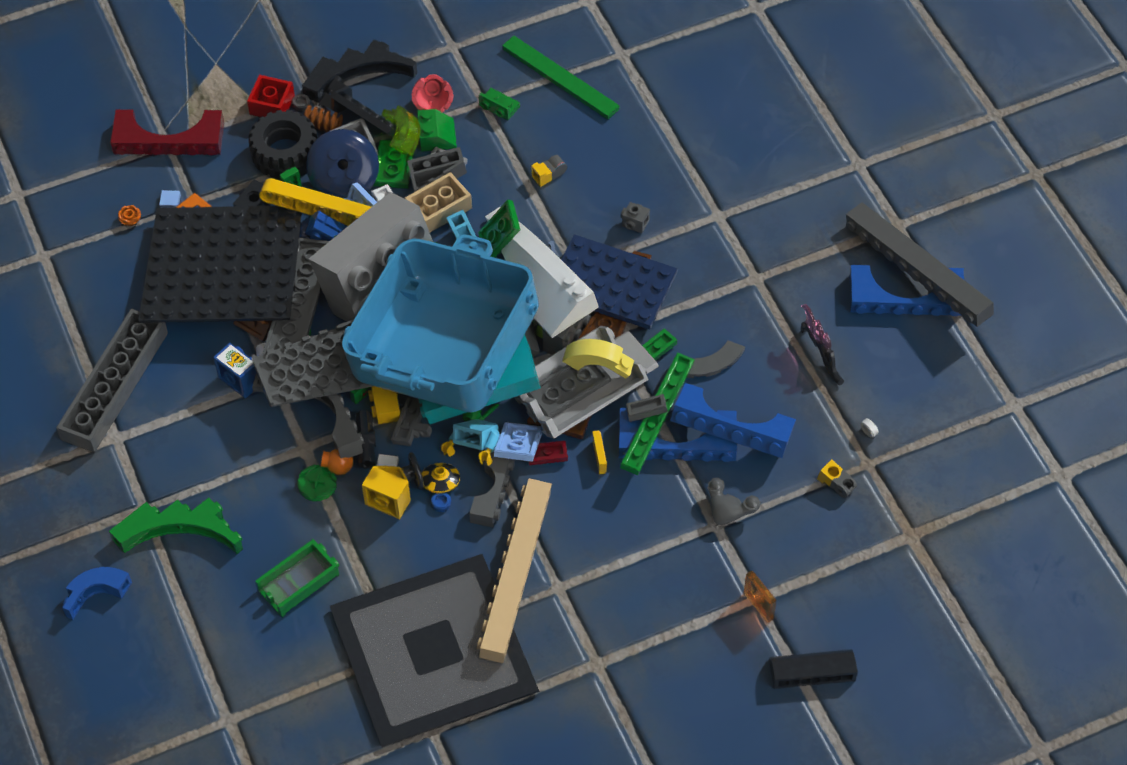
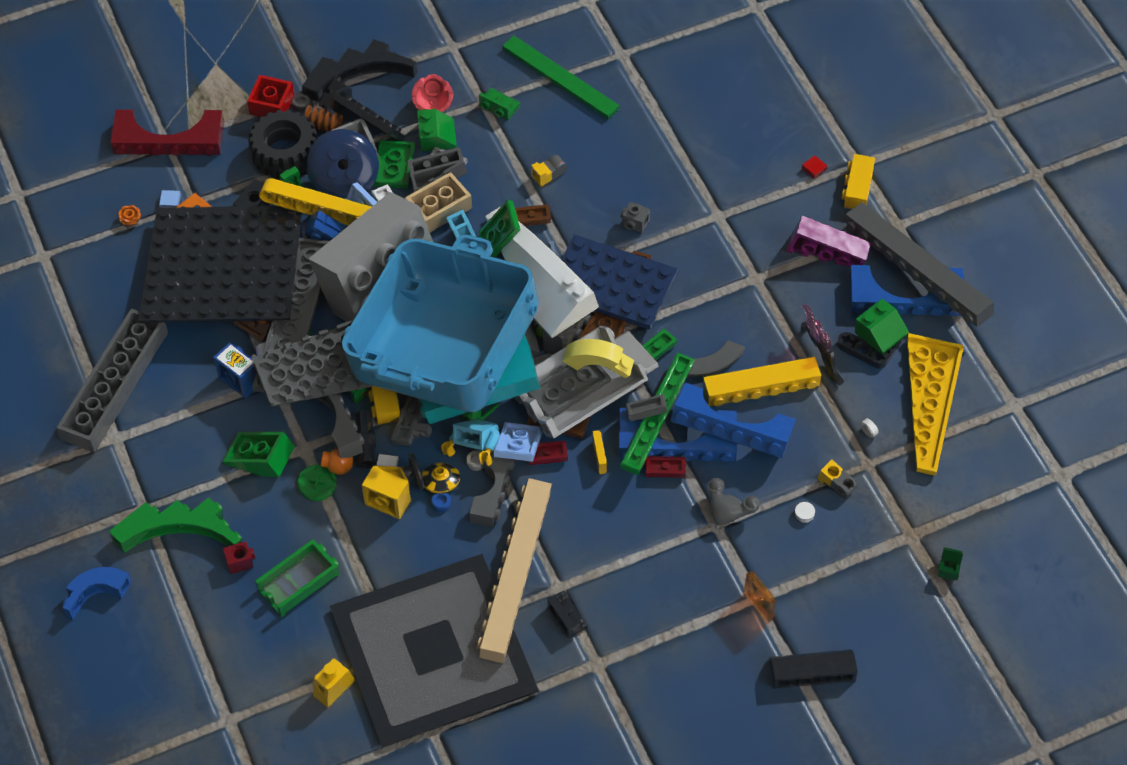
clear neon green arch [381,105,420,156] -> none
none -> green slope [222,432,295,477]
none -> dark red brick [223,541,256,574]
none -> yellow torso [313,659,355,708]
none -> white tile [467,450,485,471]
none -> reddish brown plate [515,204,551,226]
none -> black hinge [547,591,588,638]
none -> dark red plate [646,456,686,478]
none -> yellow brick [703,357,821,406]
none -> wedge [786,216,871,267]
none -> white tile [795,502,815,523]
none -> red tile [802,155,828,179]
none -> black beam [837,332,906,369]
none -> yellow brick [842,154,875,209]
none -> green slope [855,299,909,355]
none -> yellow wing [907,333,964,476]
none -> dark green bracket [937,547,963,581]

